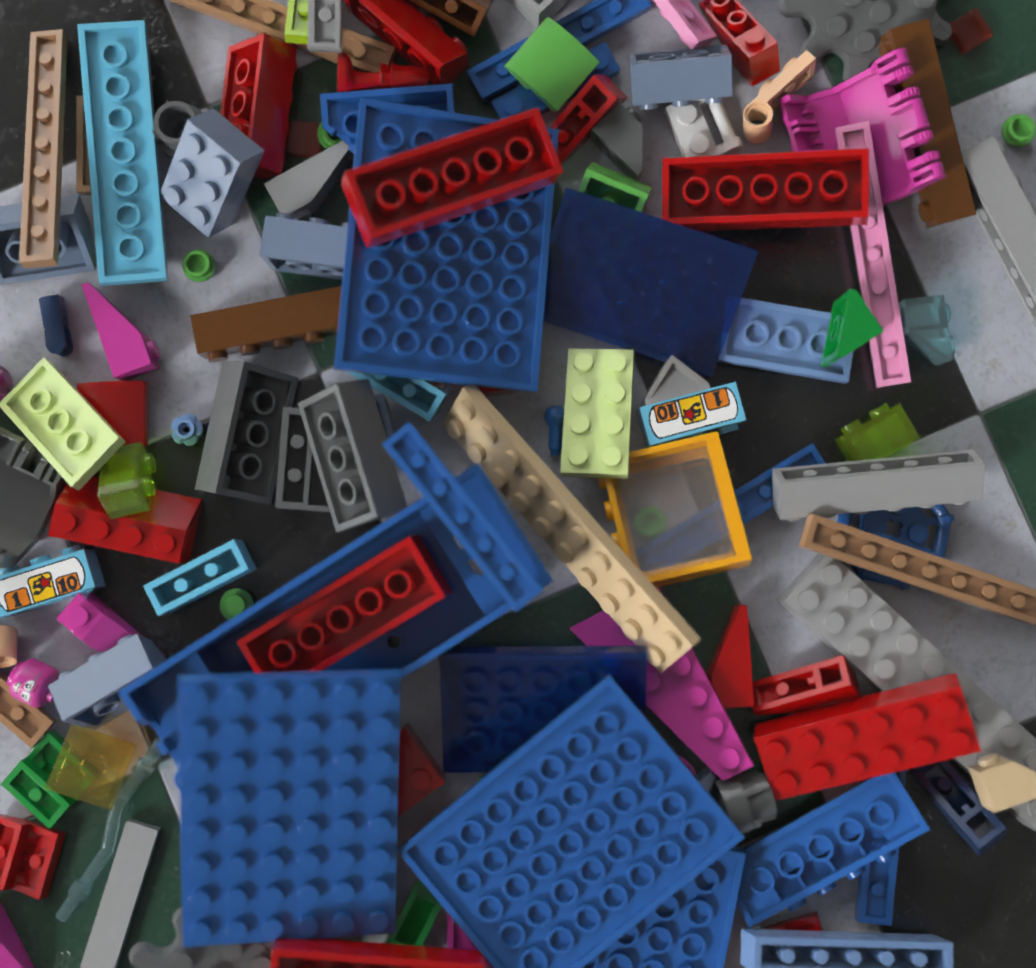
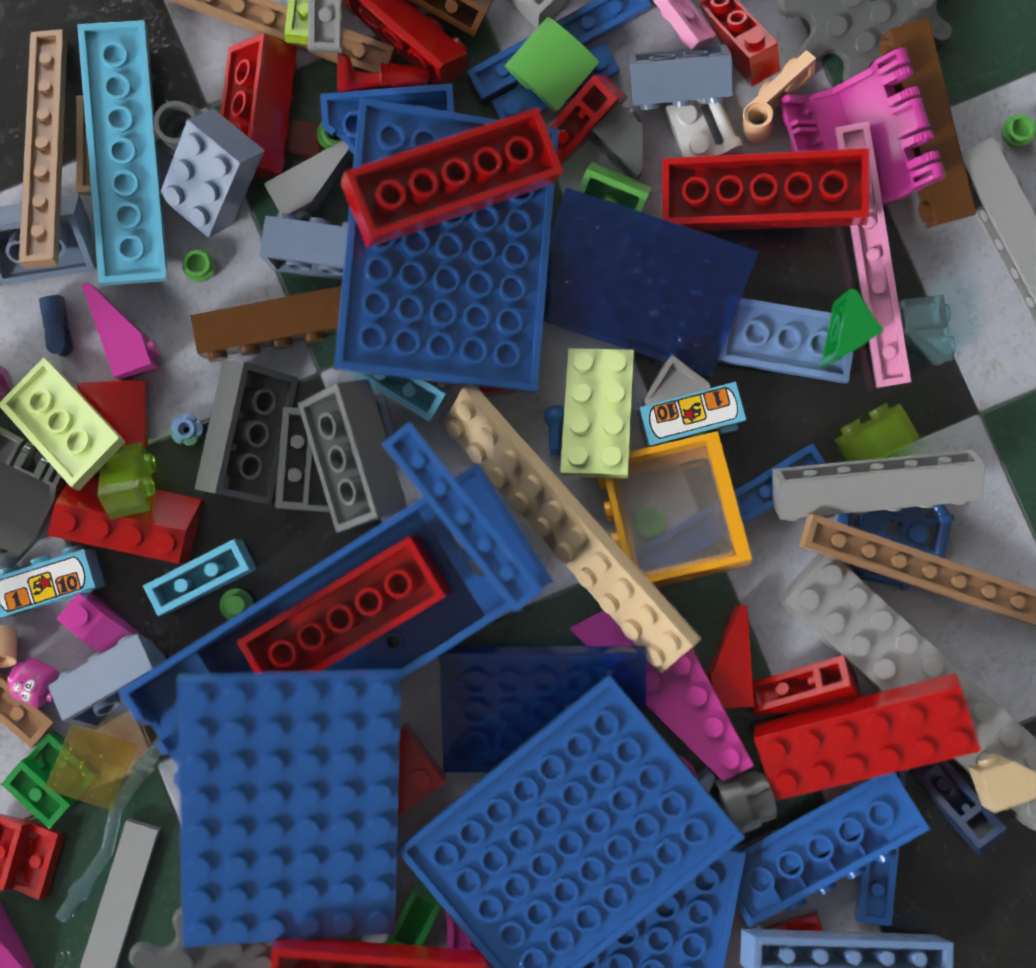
clear red tile [949,7,994,55] -> none

